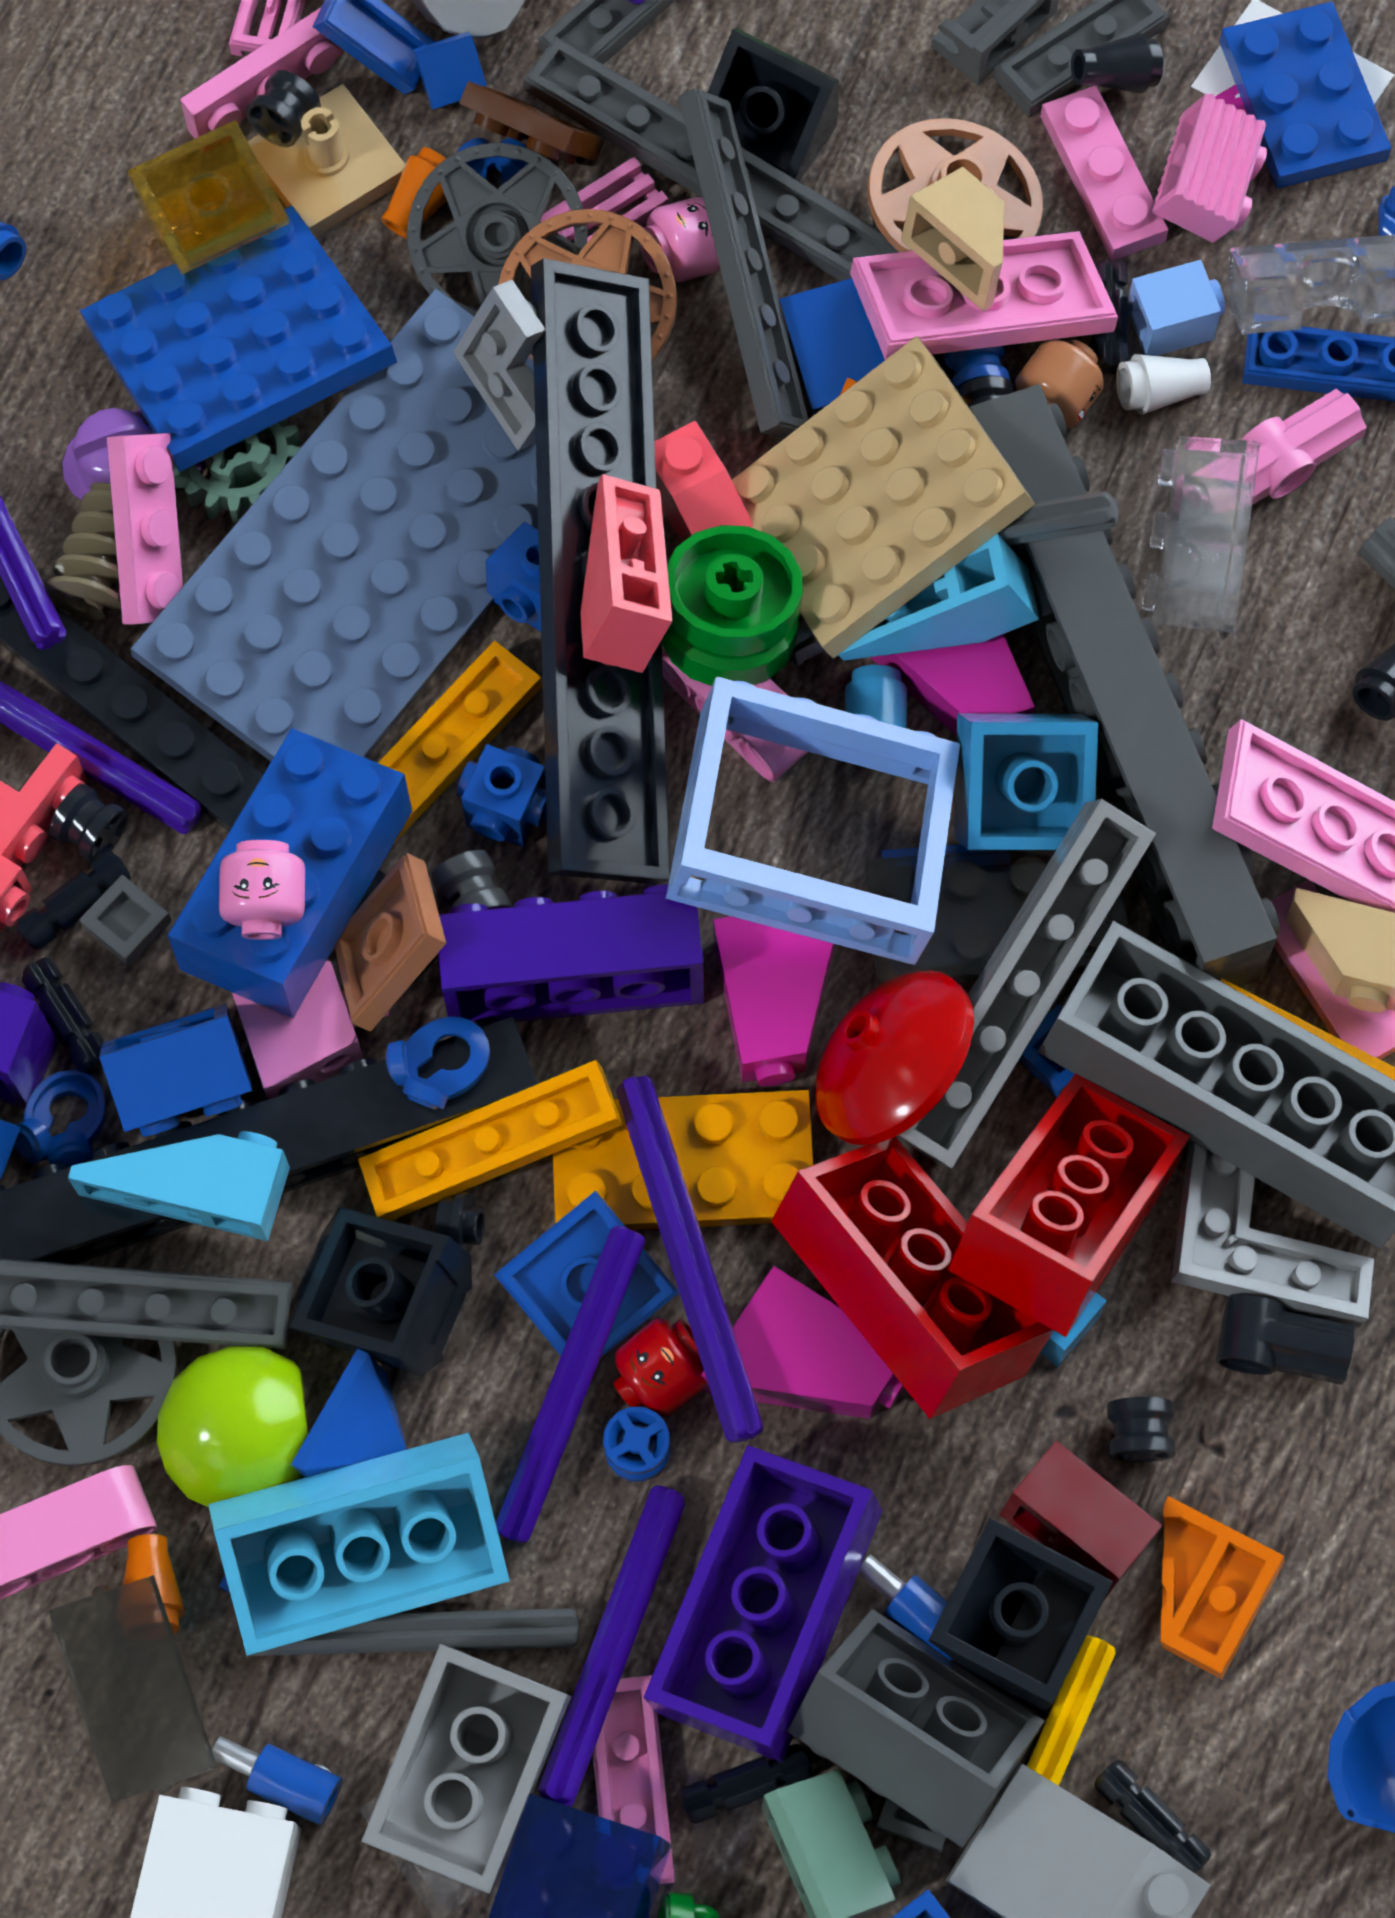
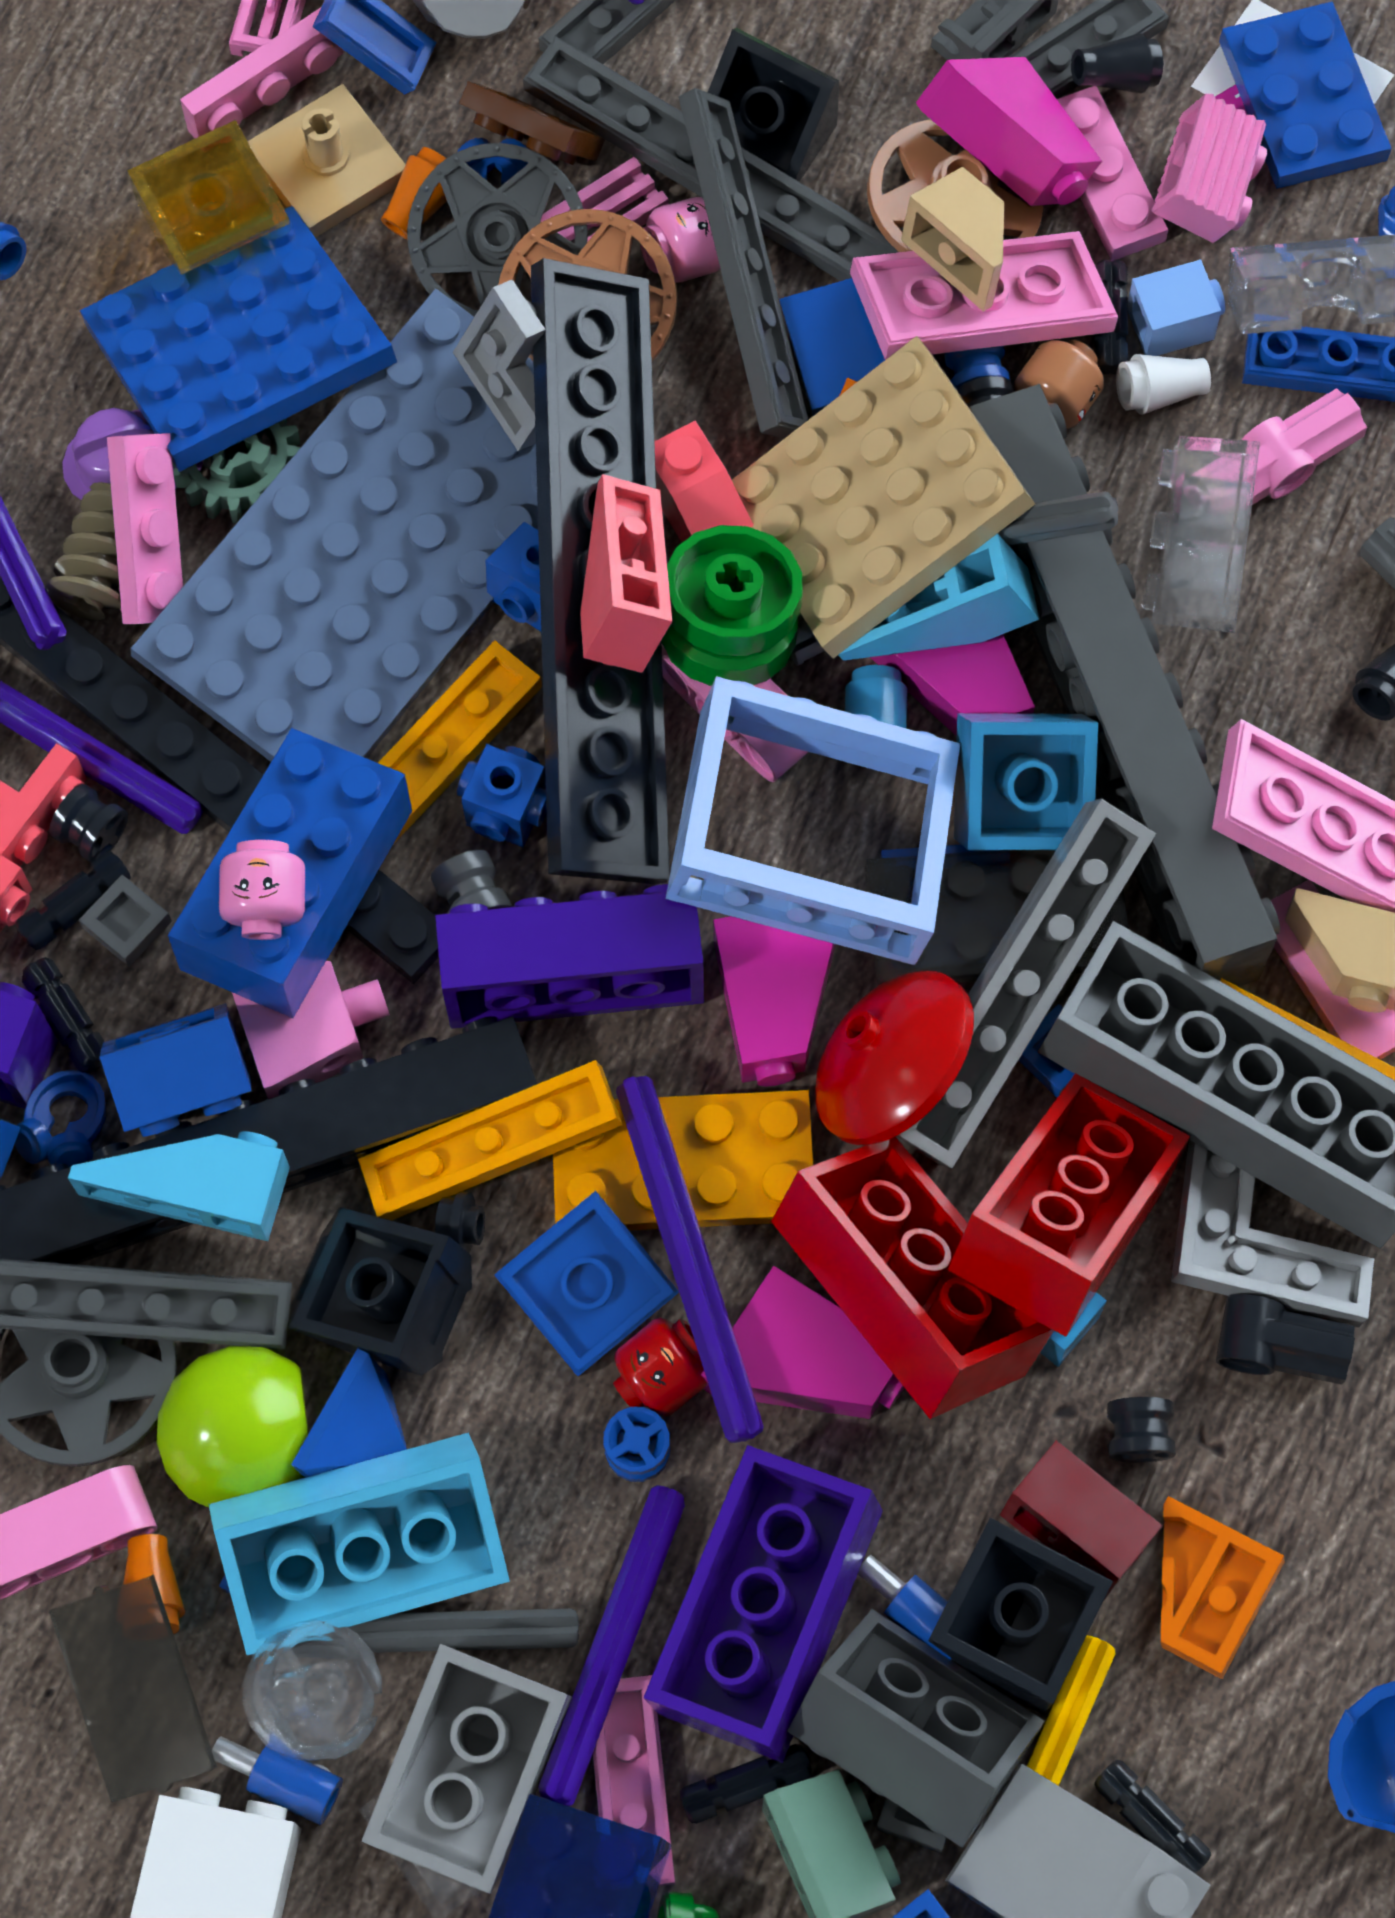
black wheel [245,70,321,147] -> none
nougat plate [335,853,446,1032] -> none
blue piece [386,1017,490,1110] -> none
blue tile [413,32,487,109] -> none
dark purple axle [496,1226,645,1543] -> none
none -> clear cylinder [242,1621,382,1761]
none -> dark pink slope [916,57,1102,206]

